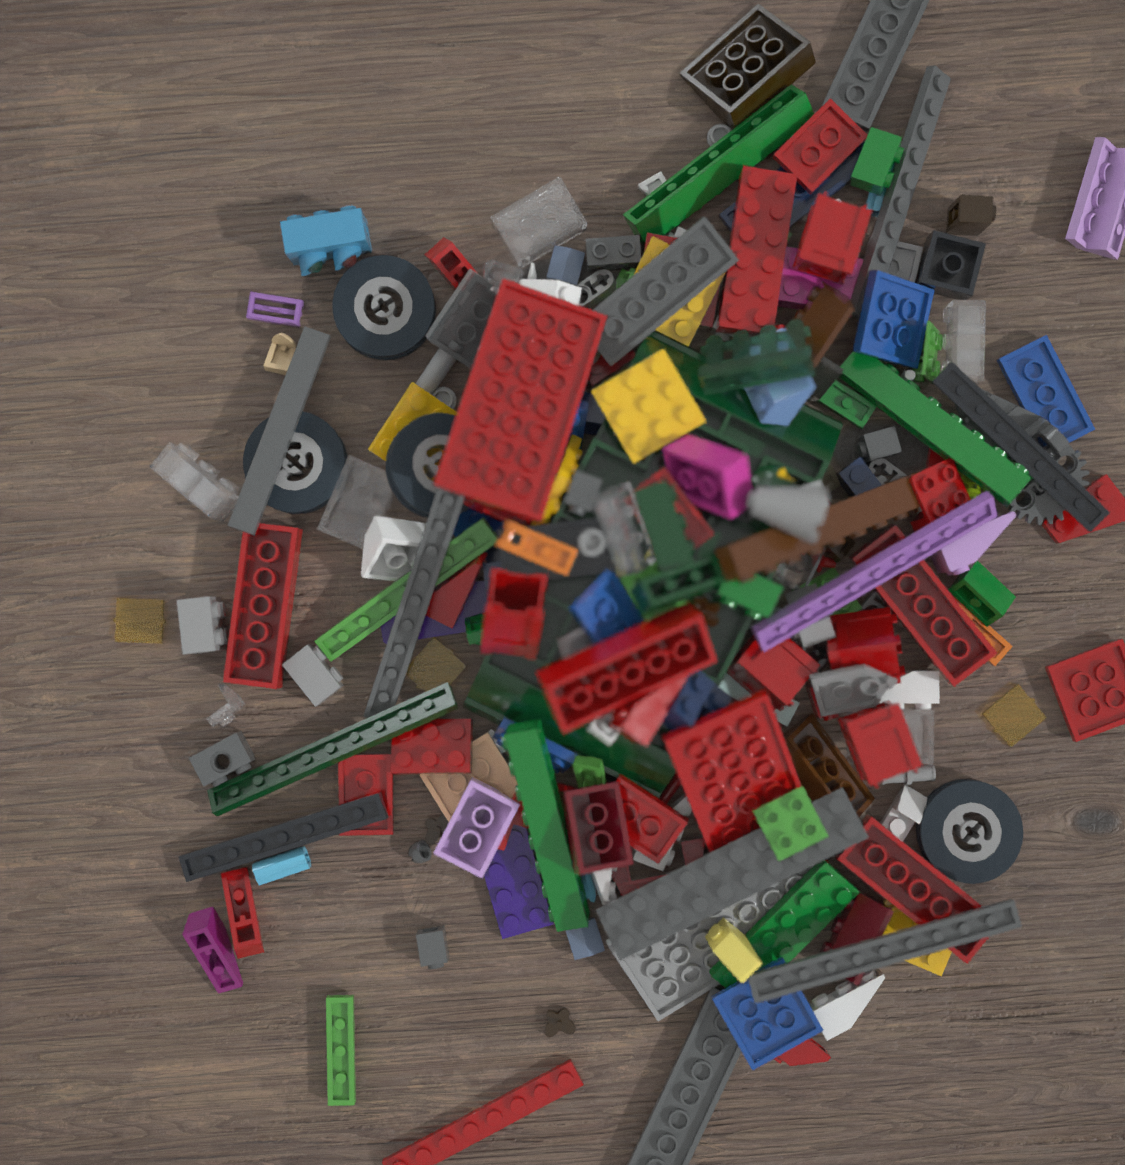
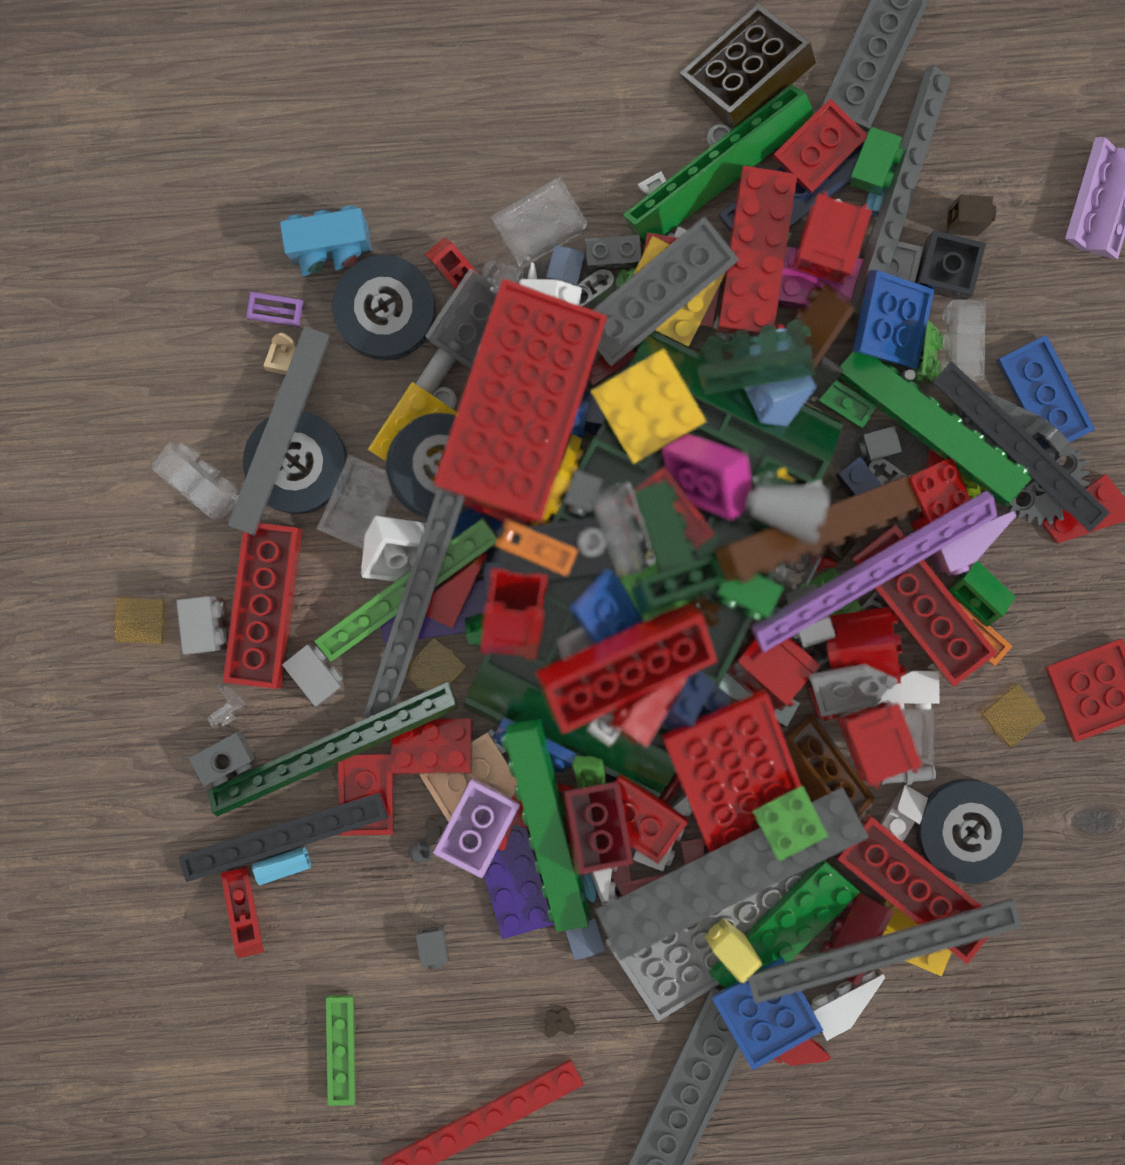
magenta slope [182,906,243,994] -> none

